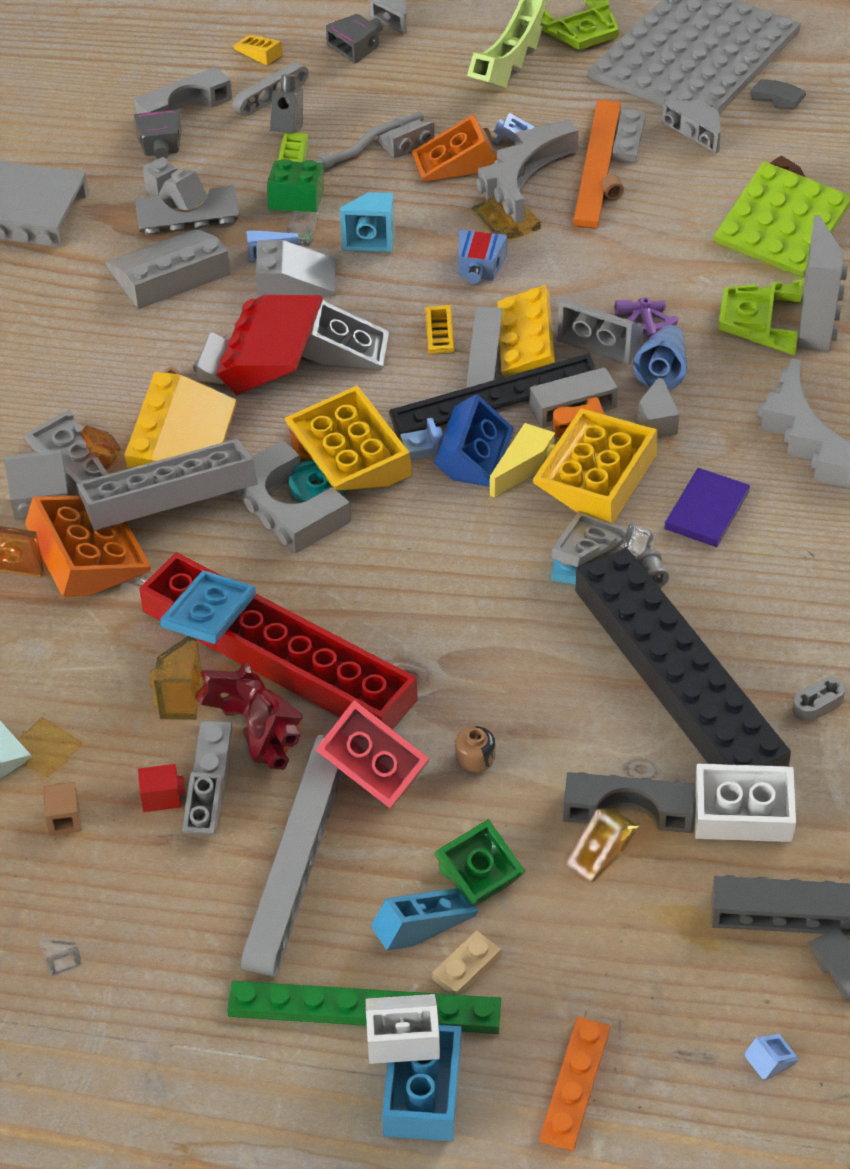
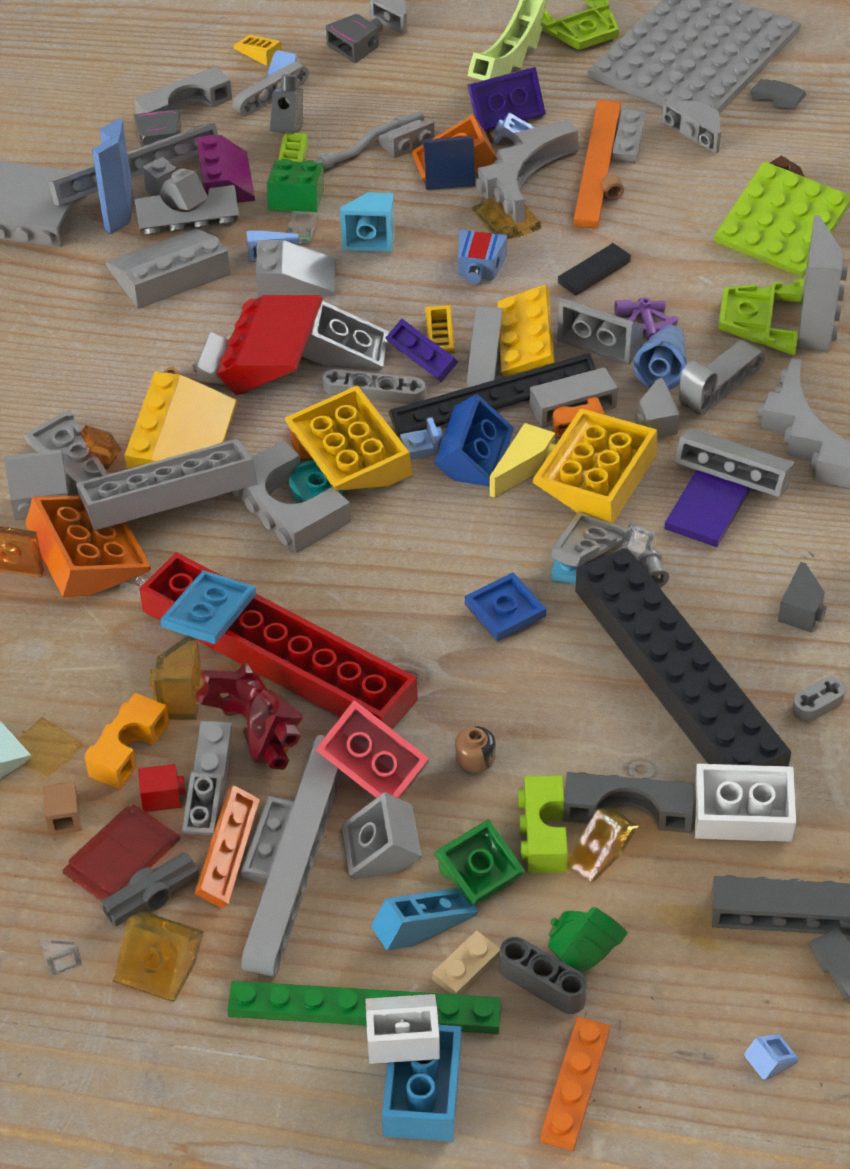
none -> light grey plate [48,123,218,206]
none -> clear red piece [62,804,180,901]
none -> light orange arch [85,692,169,790]
none -> medium blue slope [92,118,134,234]
none -> dark grey piece [100,852,199,926]
none -> clear yellow slope [112,911,204,1002]
none -> orange plate [195,785,260,908]
none -> magenta slope [197,135,255,203]
none -> light grey tile [241,796,294,884]
none -> light blue slope [267,50,297,77]
none -> light grey beam [322,369,426,404]
none -> light grey slope [341,792,422,879]
none -> dark purple plate [385,318,458,382]
none -> dark blue tile [423,136,475,190]
none -> blue plate [464,572,547,641]
none -> dark purple tile [467,67,546,131]
none -> dark grey beam [500,937,587,1014]
none -> lime arch [518,775,568,873]
none -> green helmet [548,907,628,973]
none -> black tile [558,243,631,296]
none -> light grey brick [674,428,795,497]
none -> light grey beam [679,340,765,414]
none -> dark grey slope [778,562,827,632]

